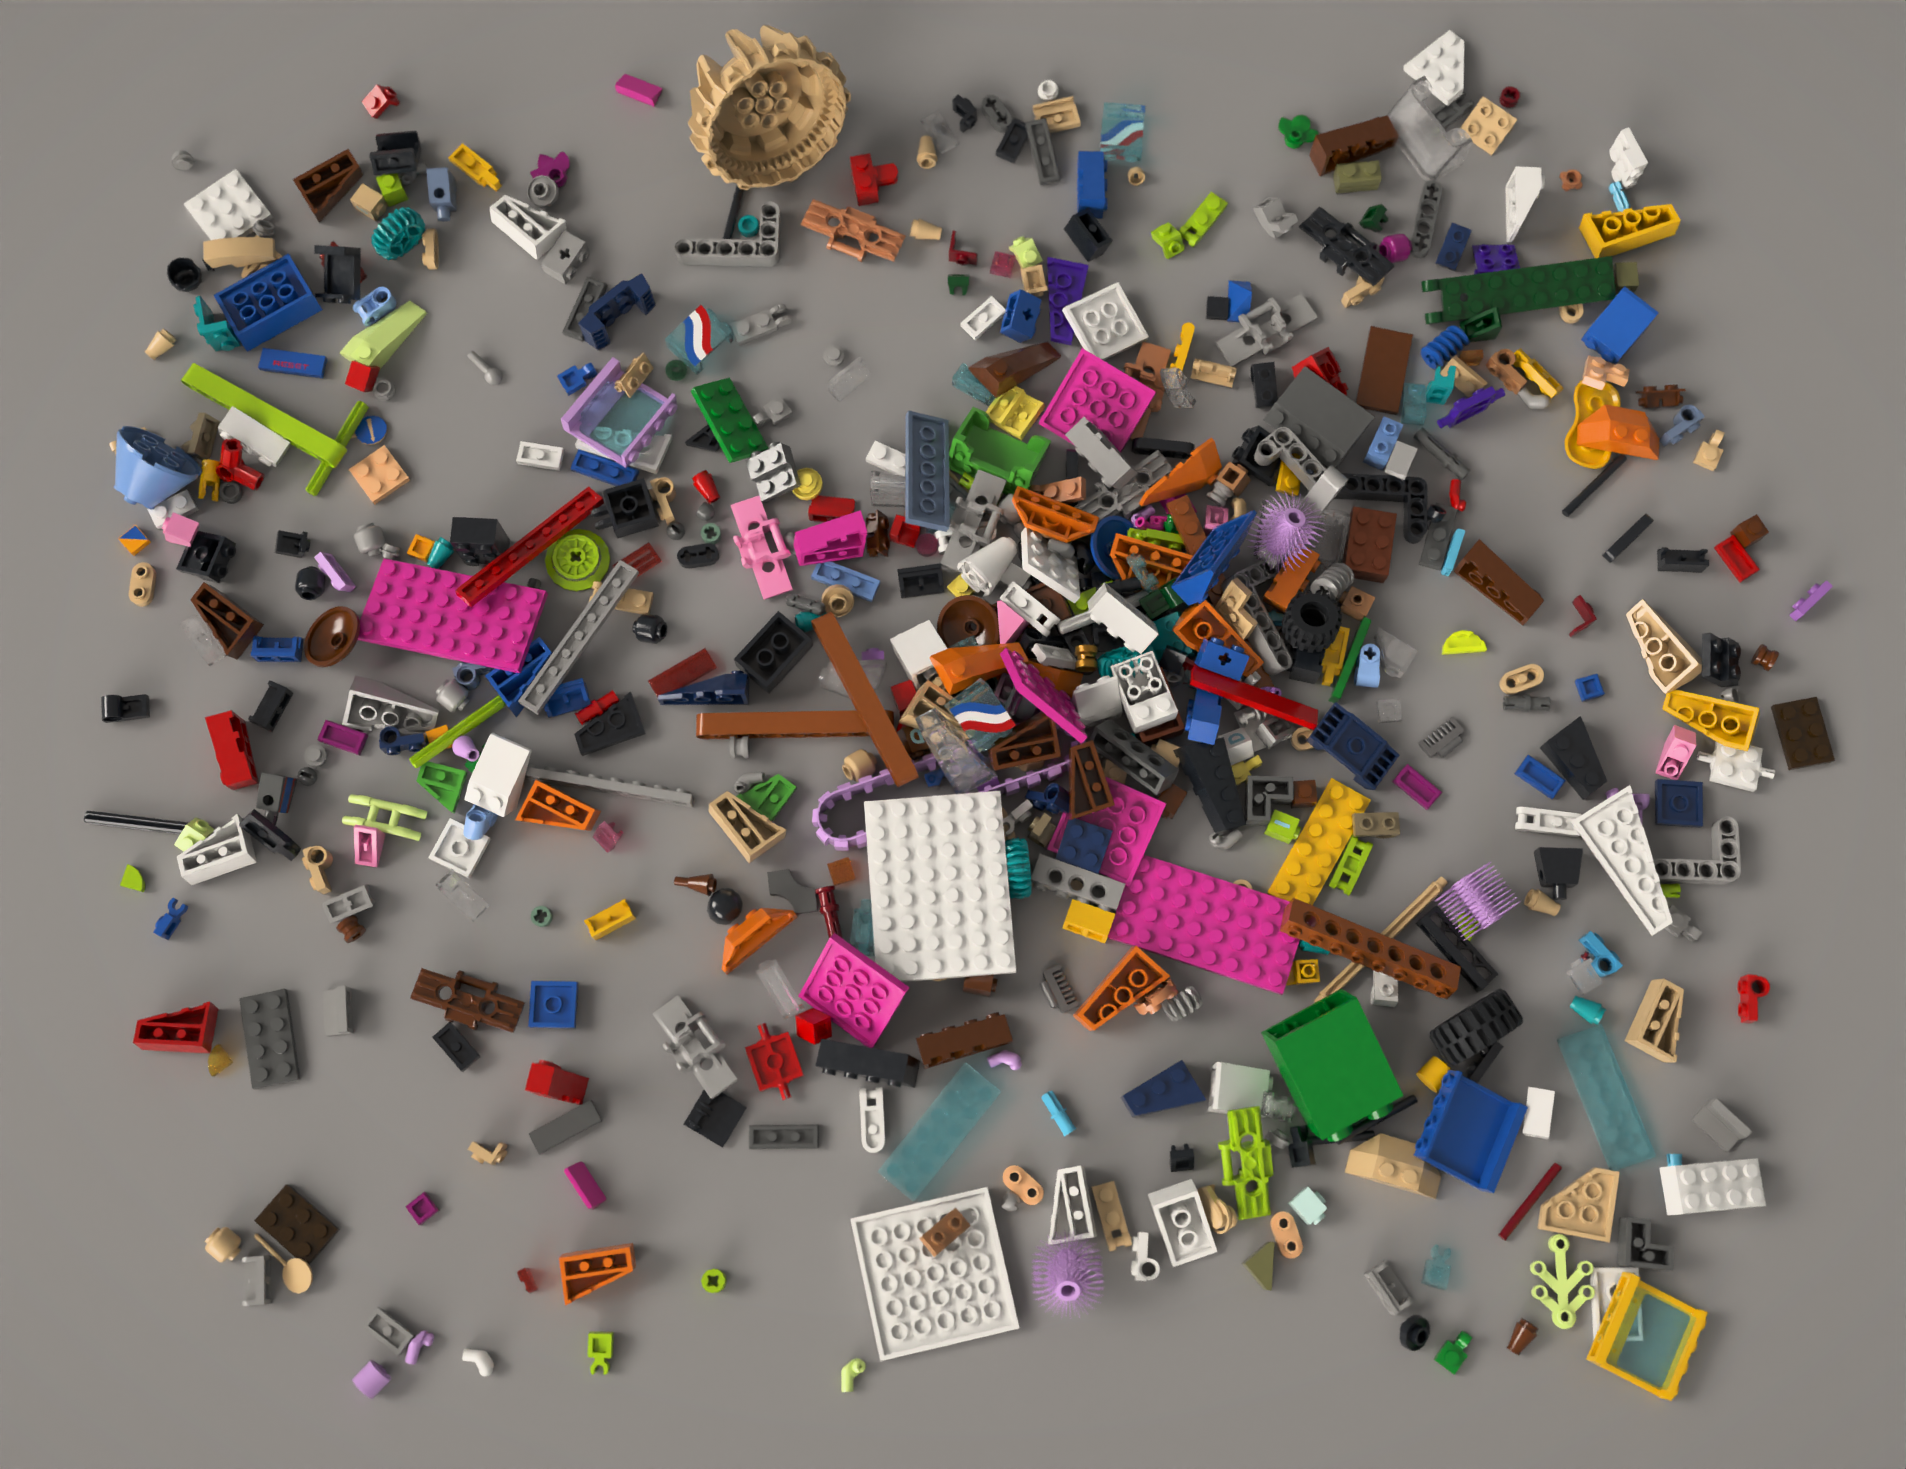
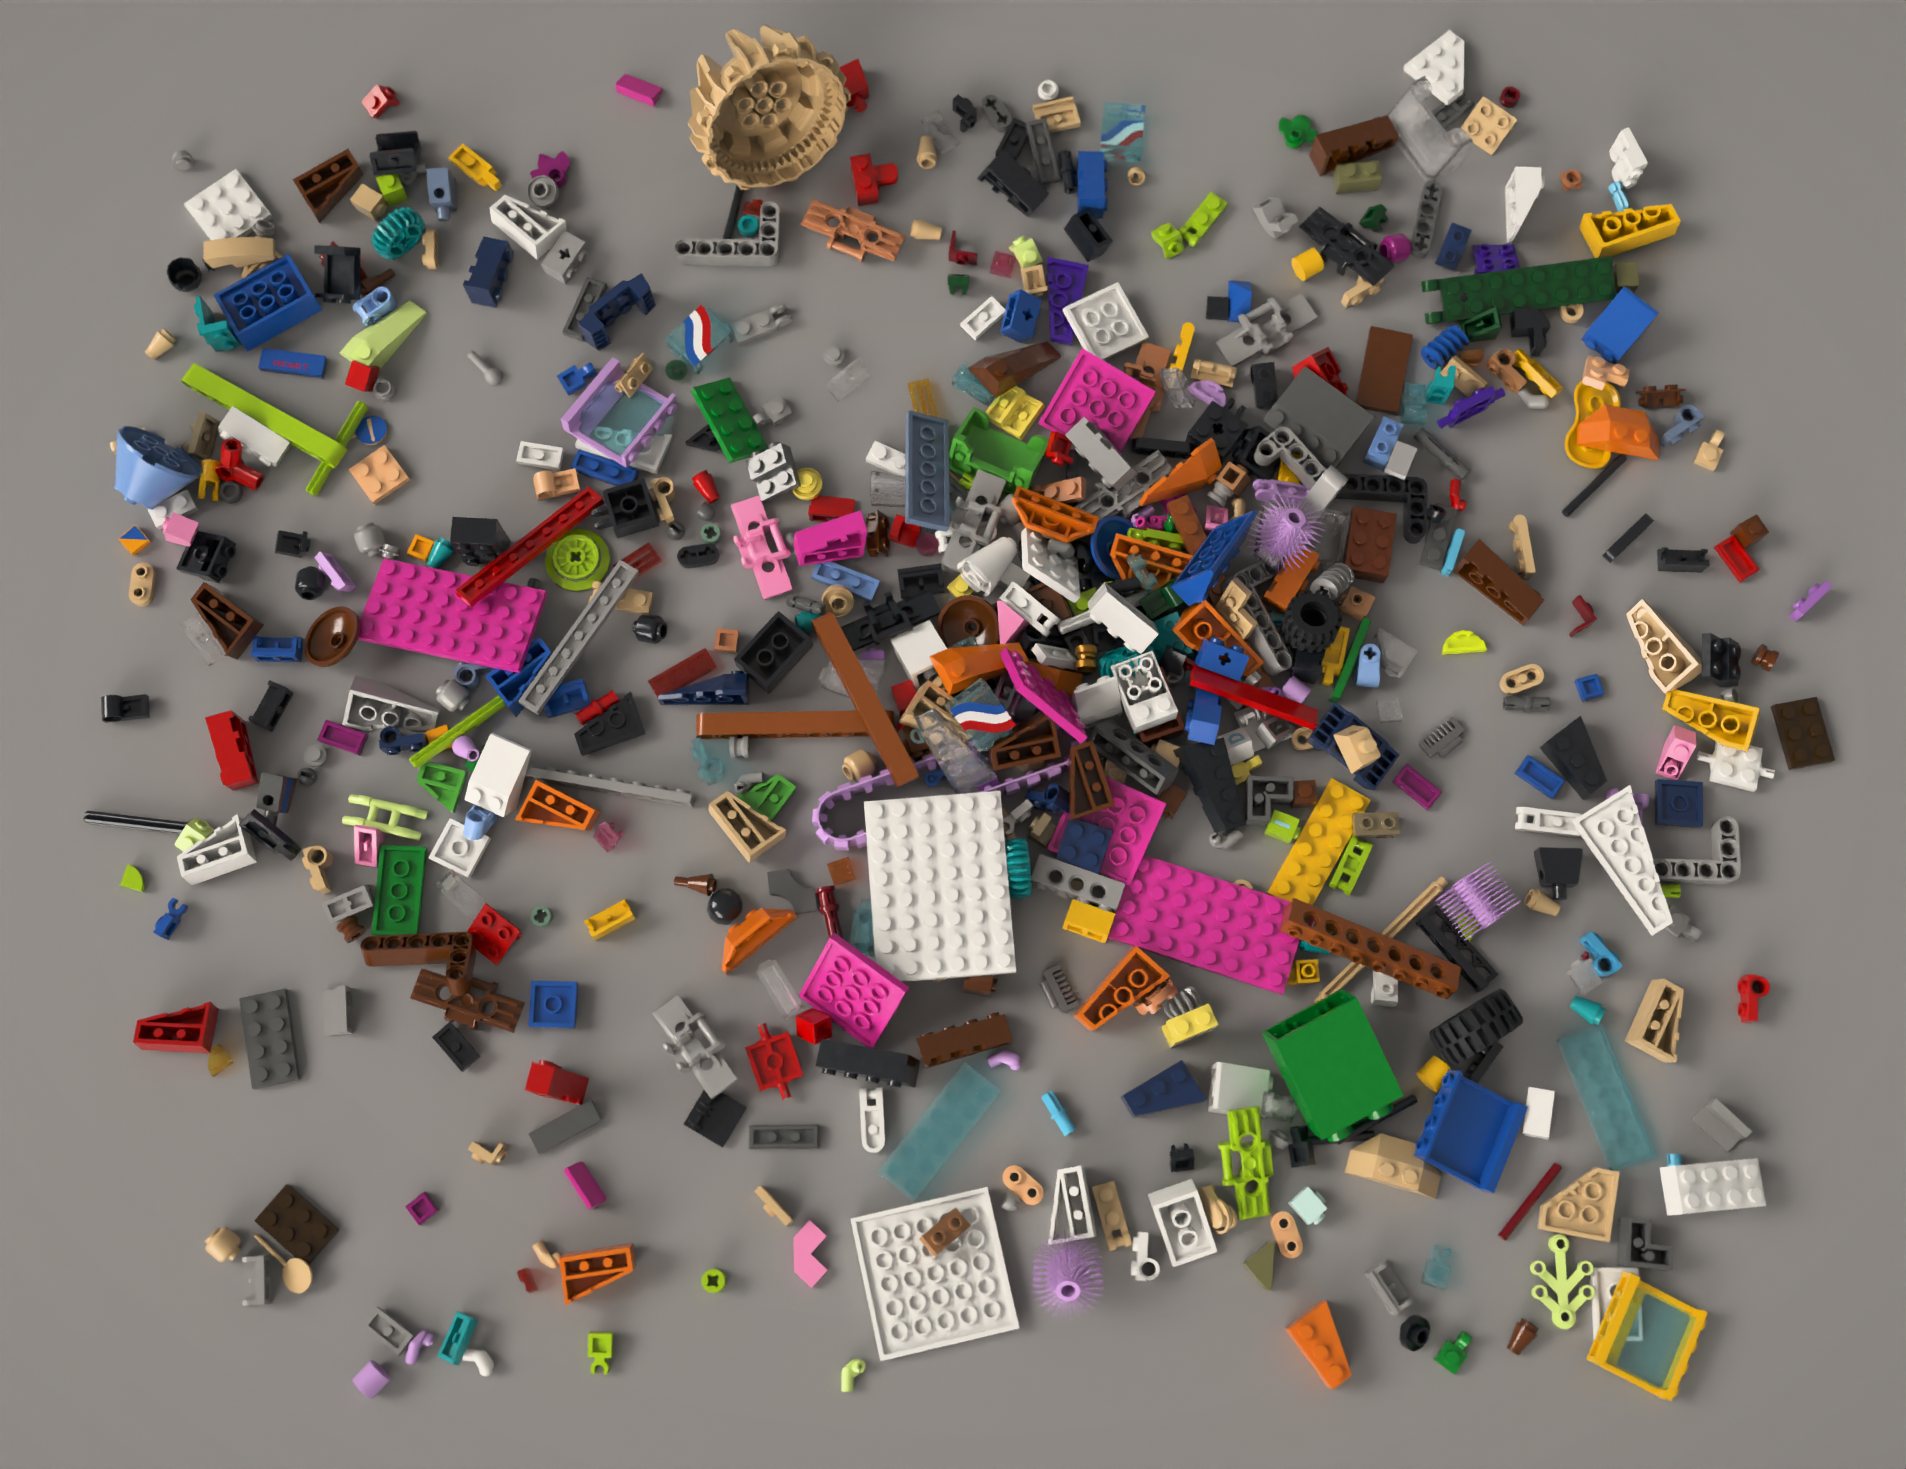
none -> reddish brown cone [360,268,395,297]
none -> reddish brown beam [360,932,476,996]
none -> green plate [371,845,427,936]
none -> teal tile [438,1311,478,1366]
none -> dark blue wedge [463,236,514,308]
none -> red hinge [467,903,522,966]
none -> tan arm [532,1240,561,1269]
none -> light nougat plate [533,468,581,501]
none -> clear light blue plate [690,737,725,786]
none -> nougat plate [714,628,740,654]
none -> clear red tile [742,199,763,216]
none -> tan plate [754,1186,793,1226]
none -> bright pink tile [794,1220,828,1288]
none -> red torso [839,59,869,113]
none -> black piece [841,589,941,652]
none -> clear yellow tile [907,379,938,417]
none -> black wedge [977,149,1049,217]
none -> red bracket [1044,431,1073,466]
none -> black pin [1058,150,1078,194]
none -> light yellow panel [1161,1003,1218,1048]
none -> black hinge [1185,398,1248,464]
none -> lavender plate [1187,380,1226,407]
none -> lavender hinge [1253,479,1309,505]
none -> lavender piece [1281,675,1312,704]
none -> orange wedge [1285,1300,1352,1390]
none -> yellow piece [1291,247,1324,281]
none -> tan torso [1333,725,1381,774]
none -> tan plate [1508,515,1536,579]
none -> black brick [1509,308,1551,356]

